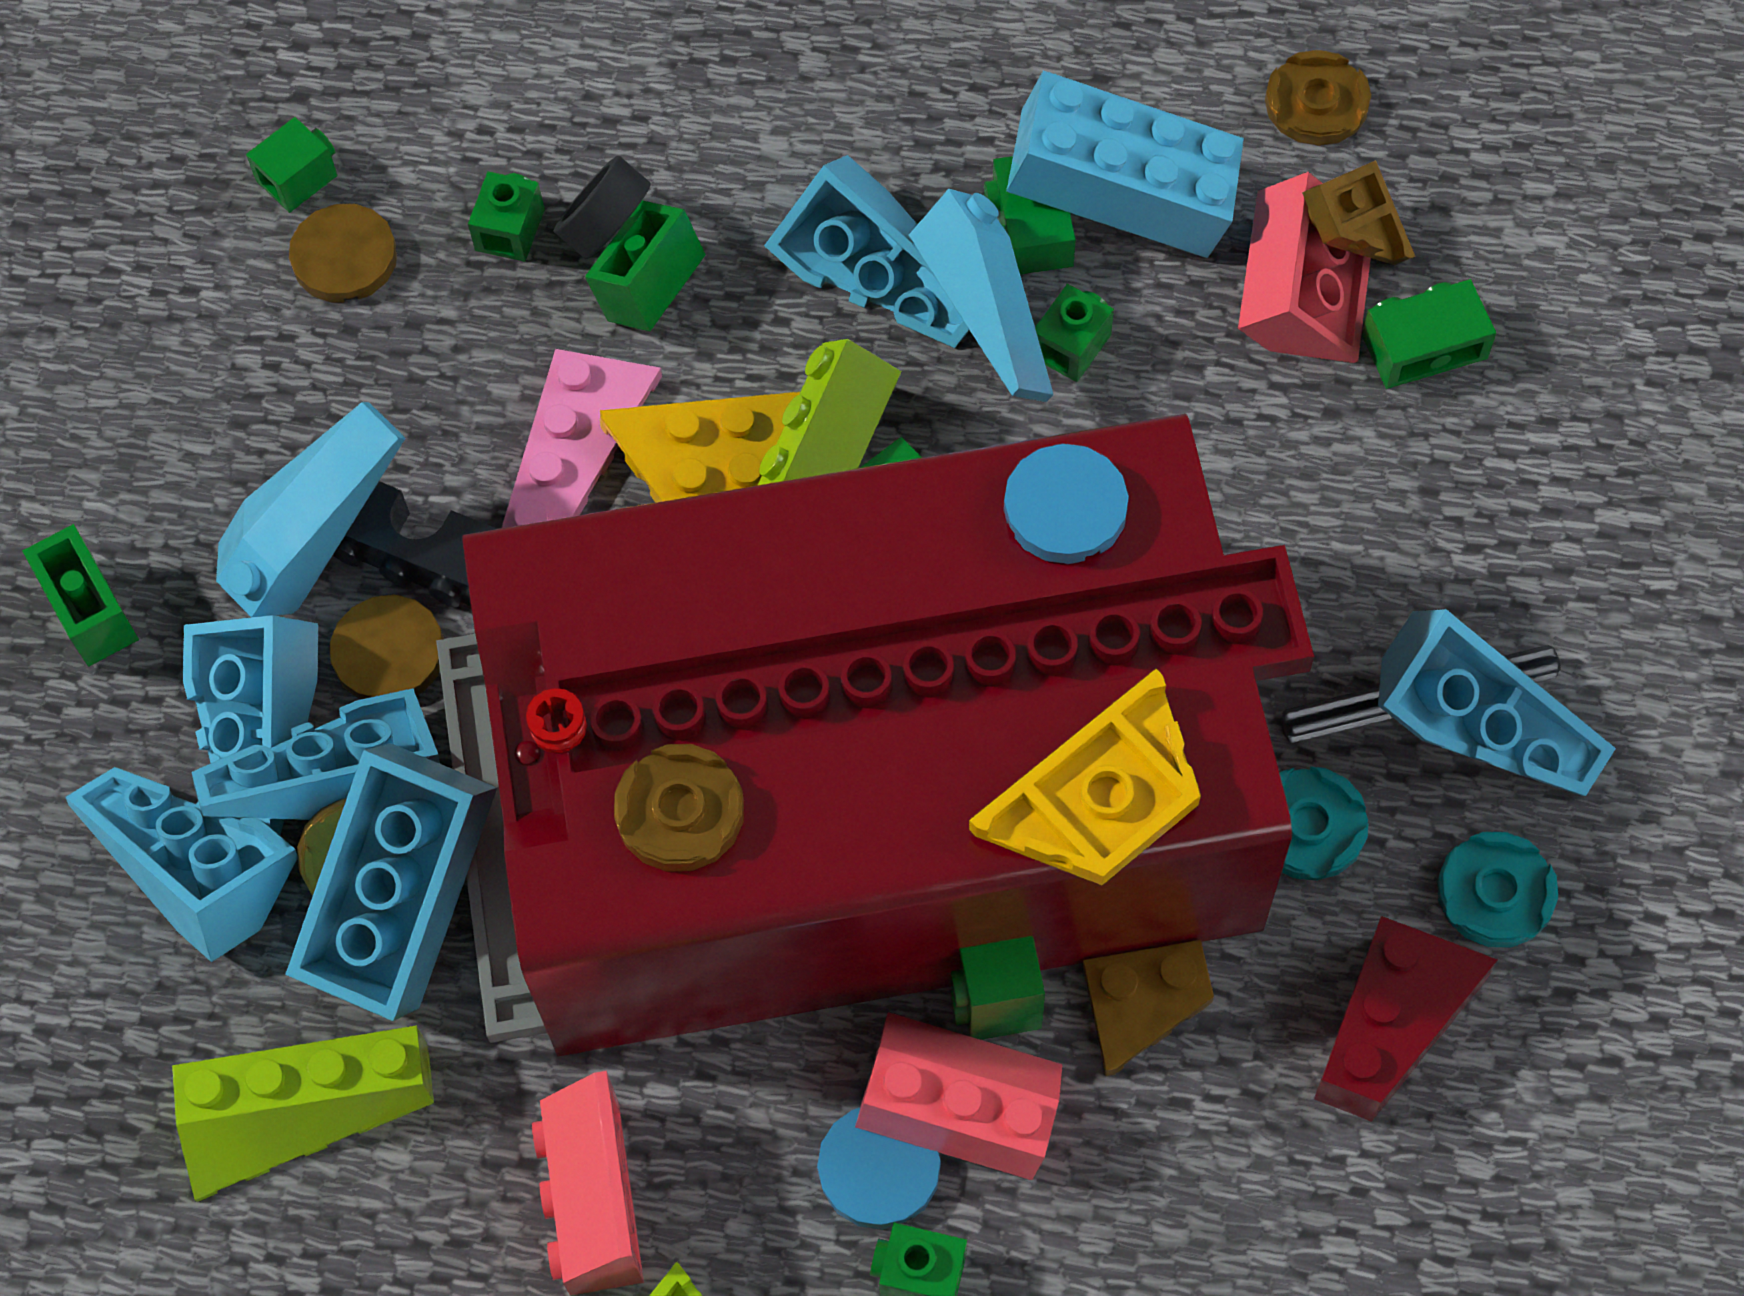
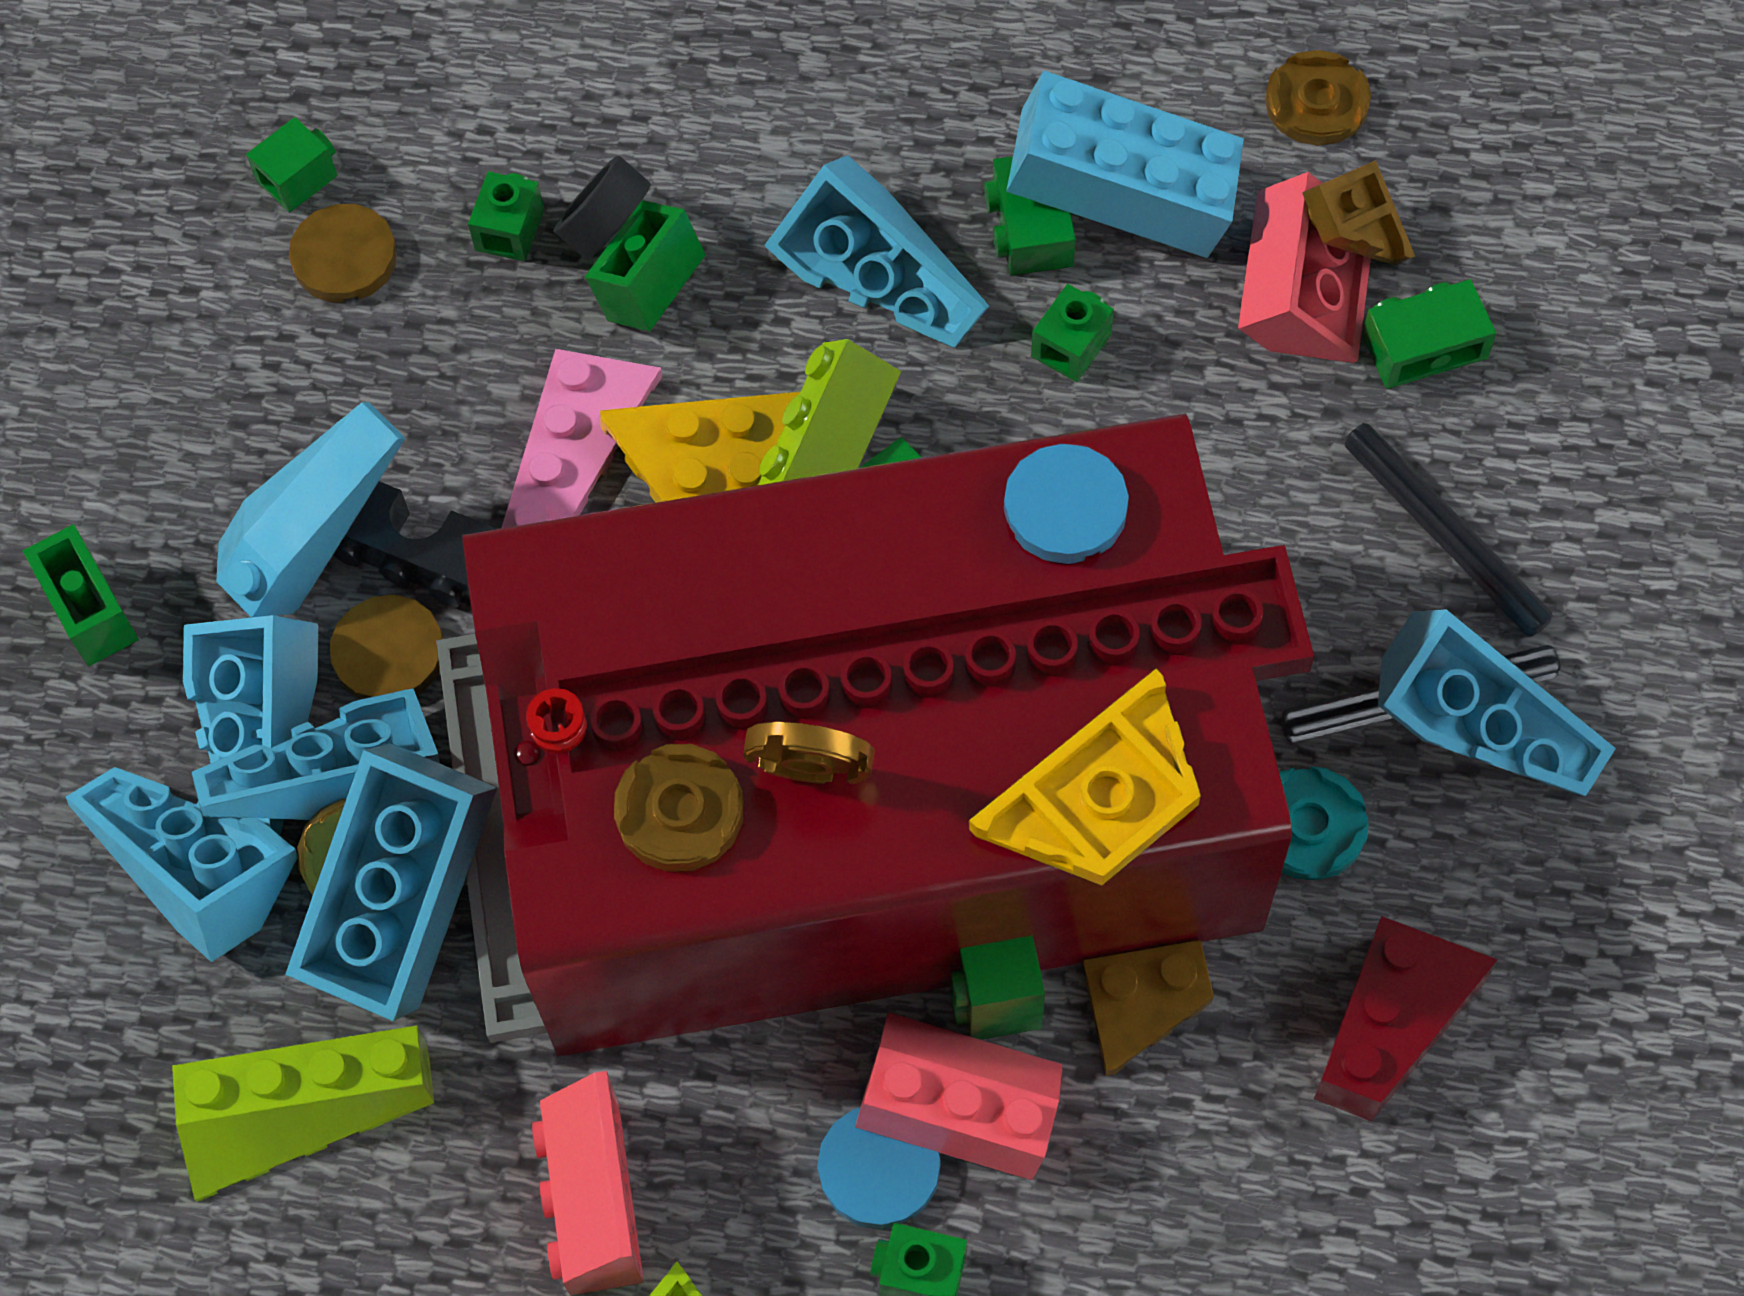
medium azure wedge [908,189,1054,402] -> none
teal tile [1437,832,1558,948] -> none
none -> pearl gold tile [743,722,875,784]
none -> black axle [1345,423,1553,636]

